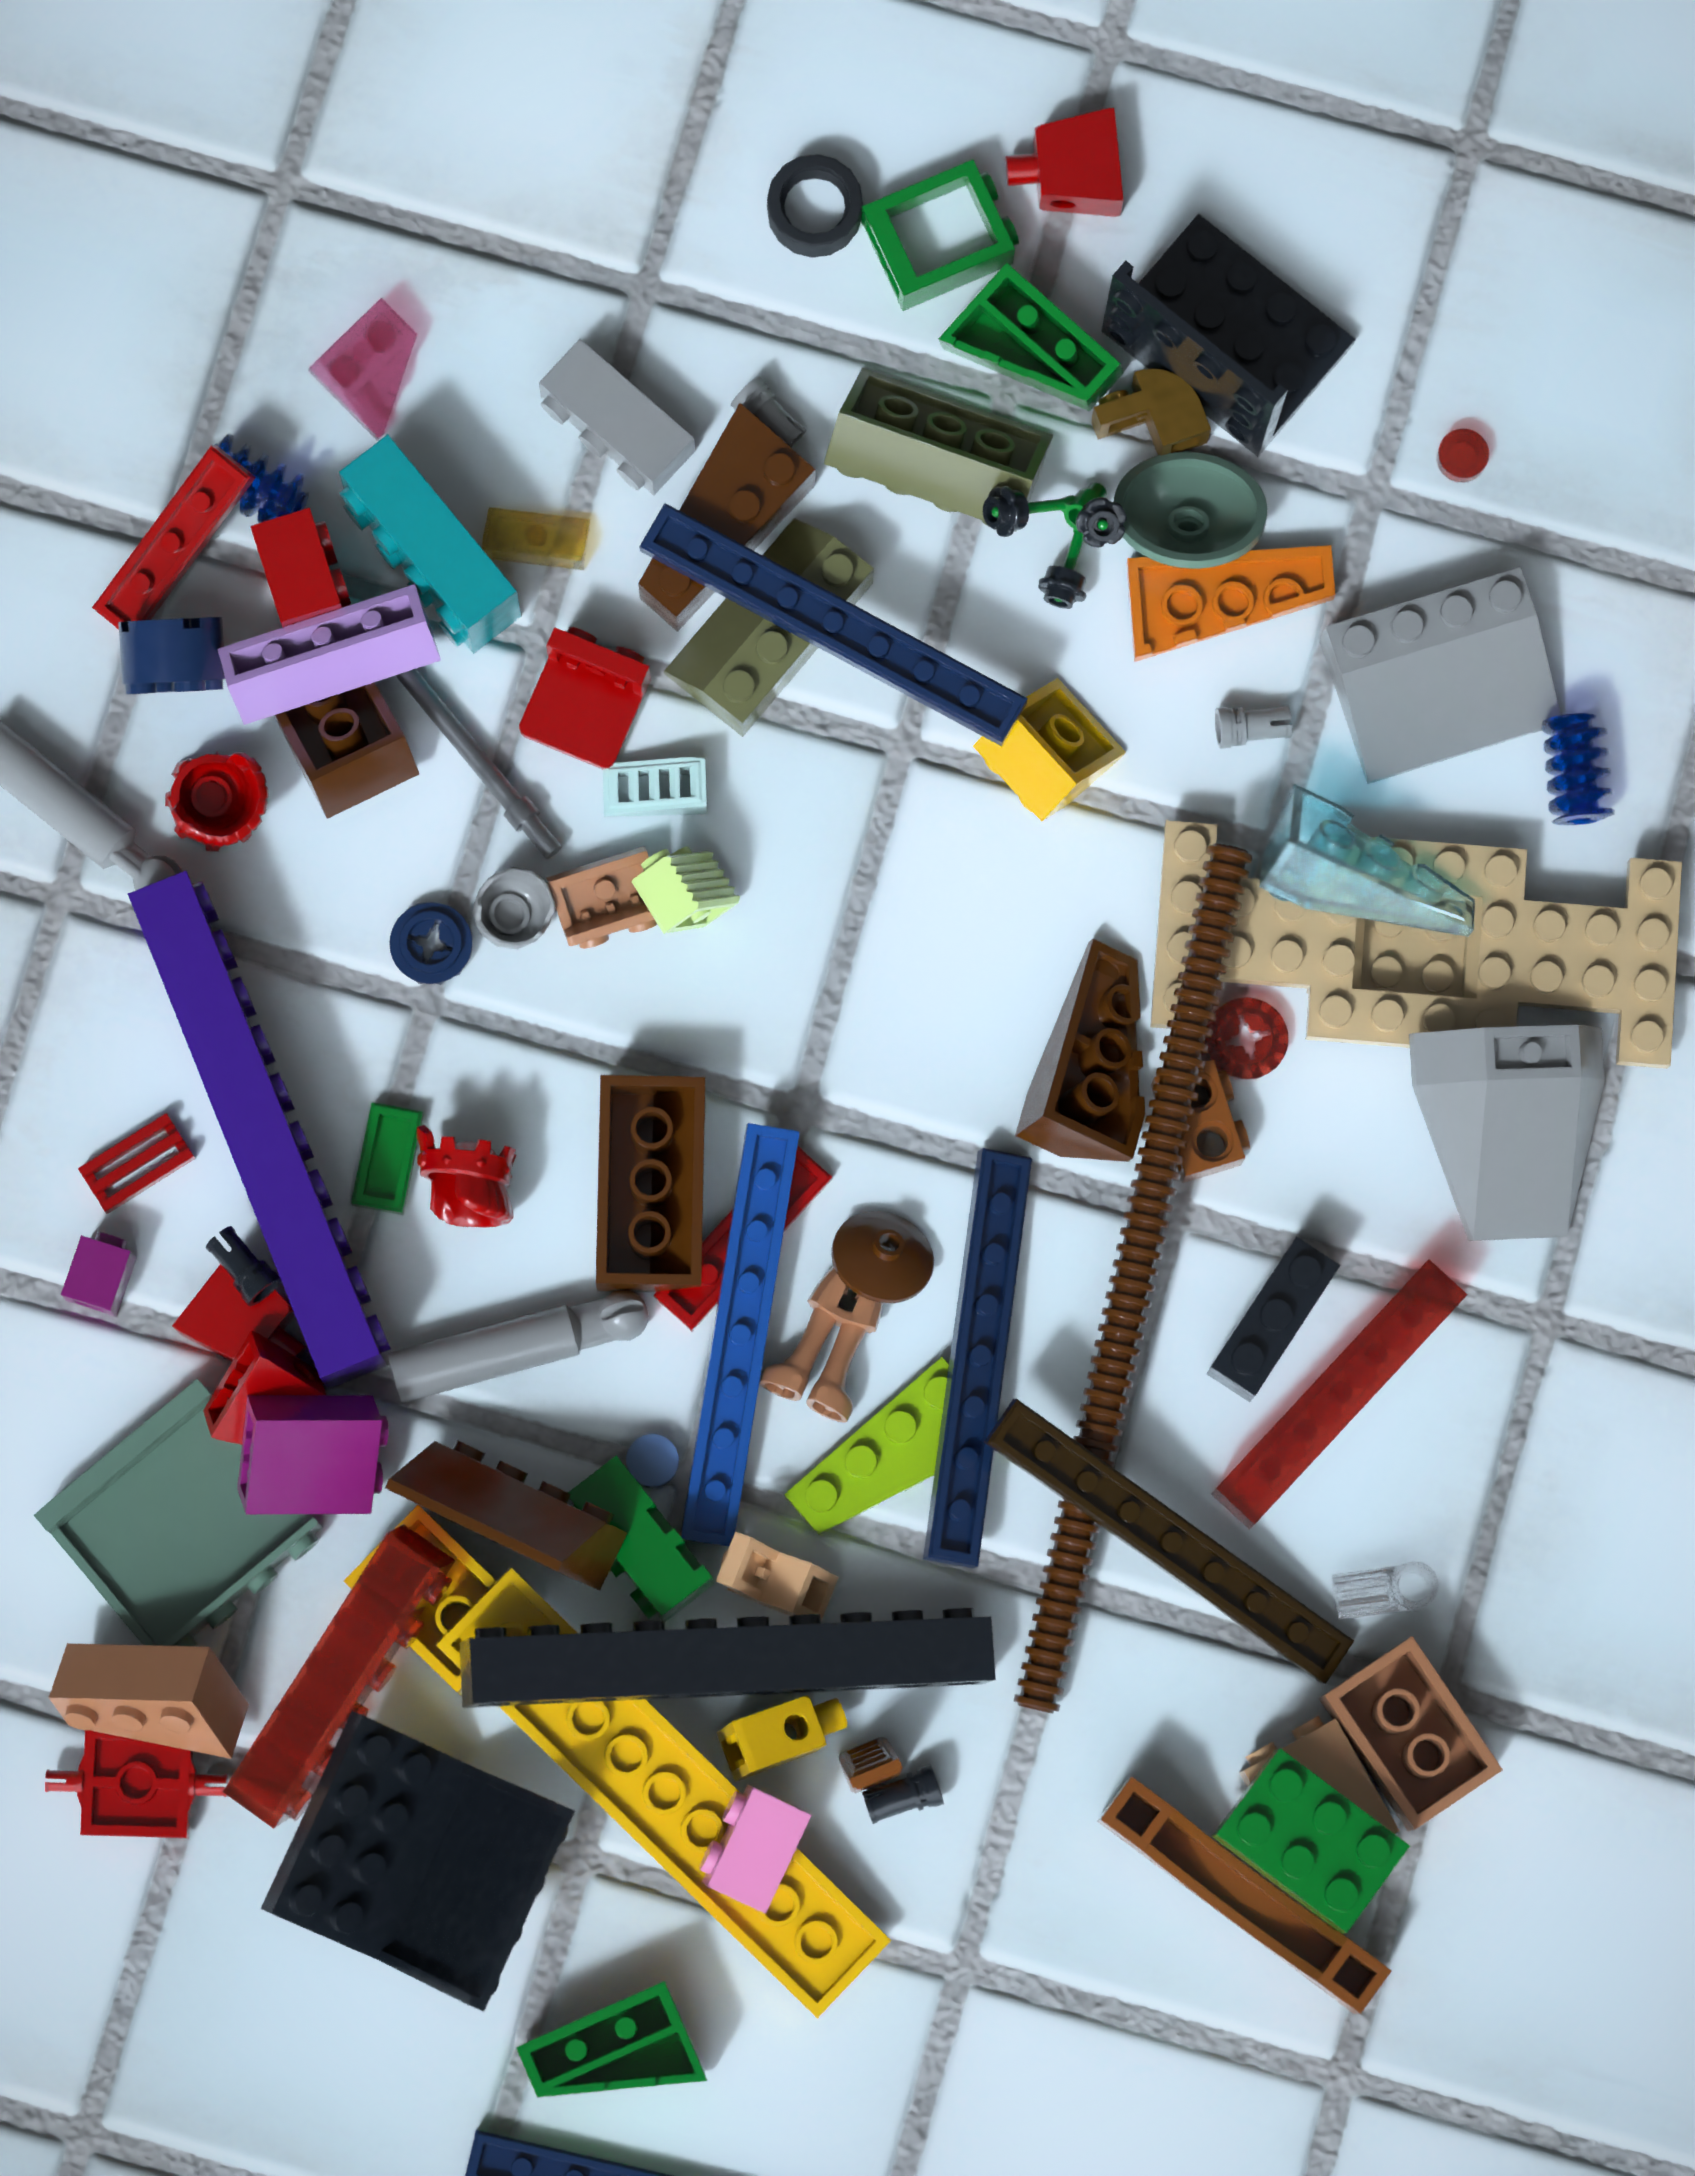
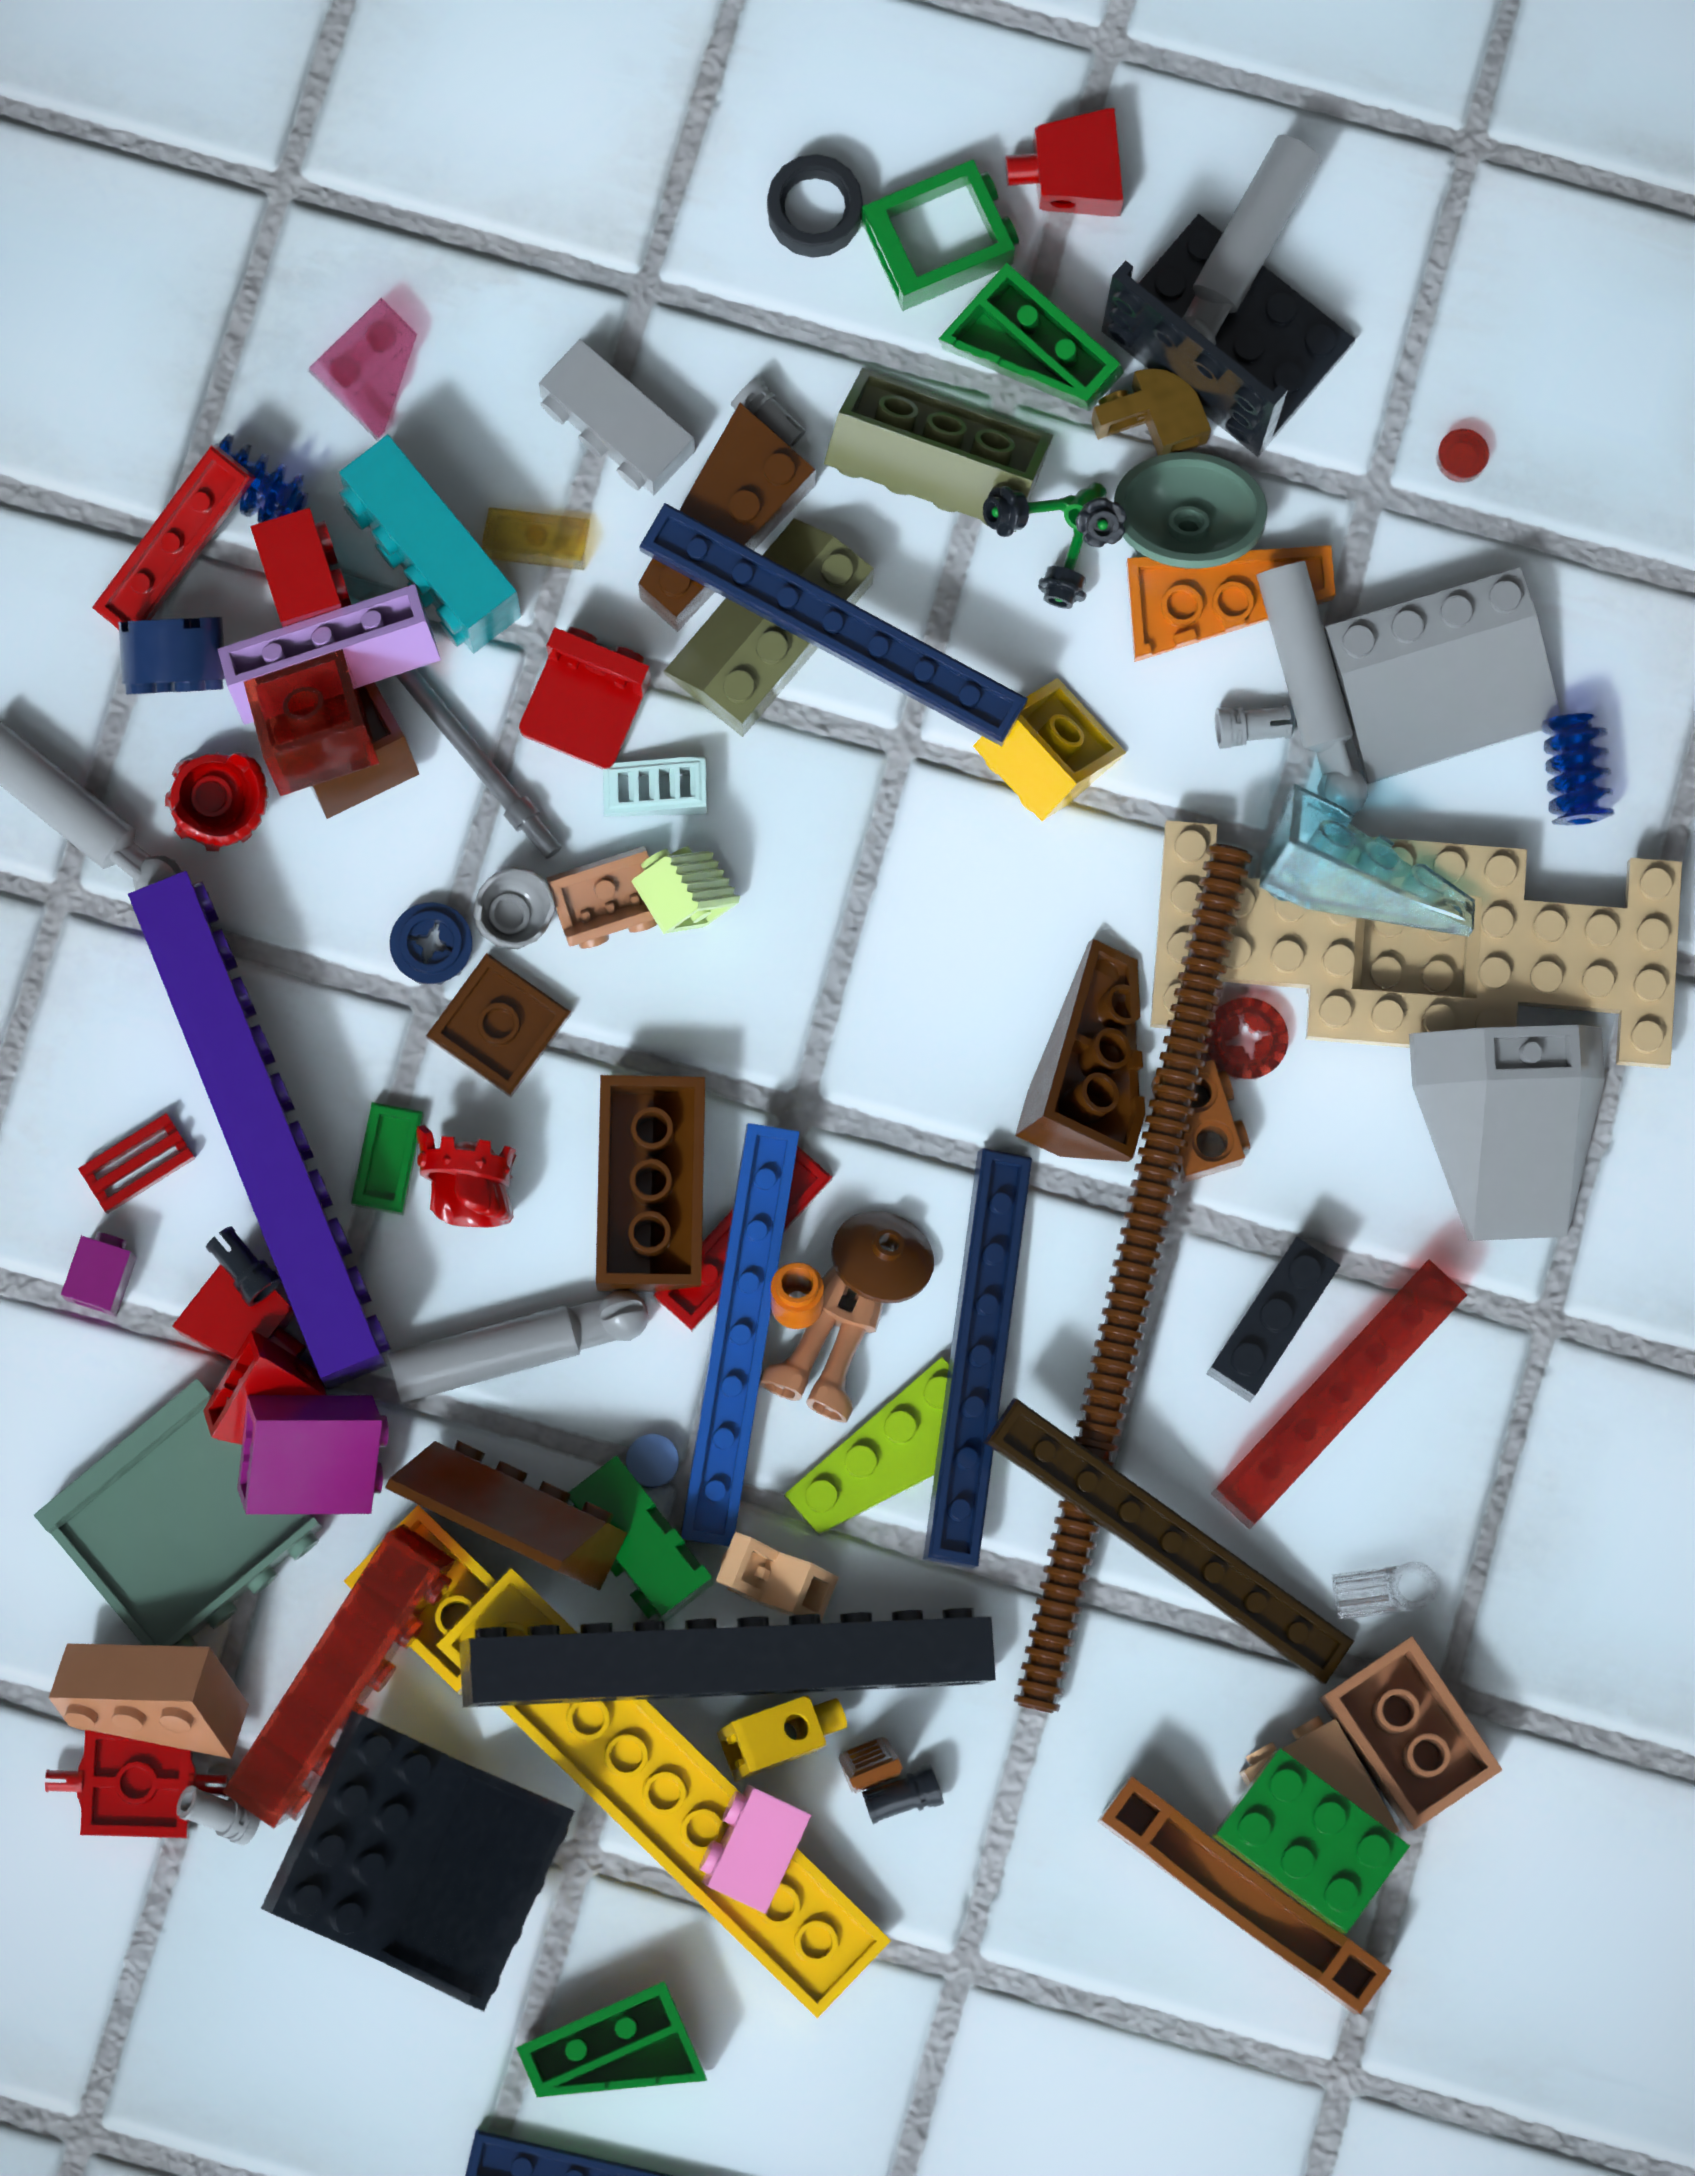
none -> light grey pin [177,1785,260,1846]
none -> clear red brick [243,649,380,796]
none -> reddish brown tile [426,953,572,1098]
none -> orange brick [771,1262,824,1329]
none -> light grey piece [1182,135,1321,345]
none -> light grey piece [1256,561,1368,817]

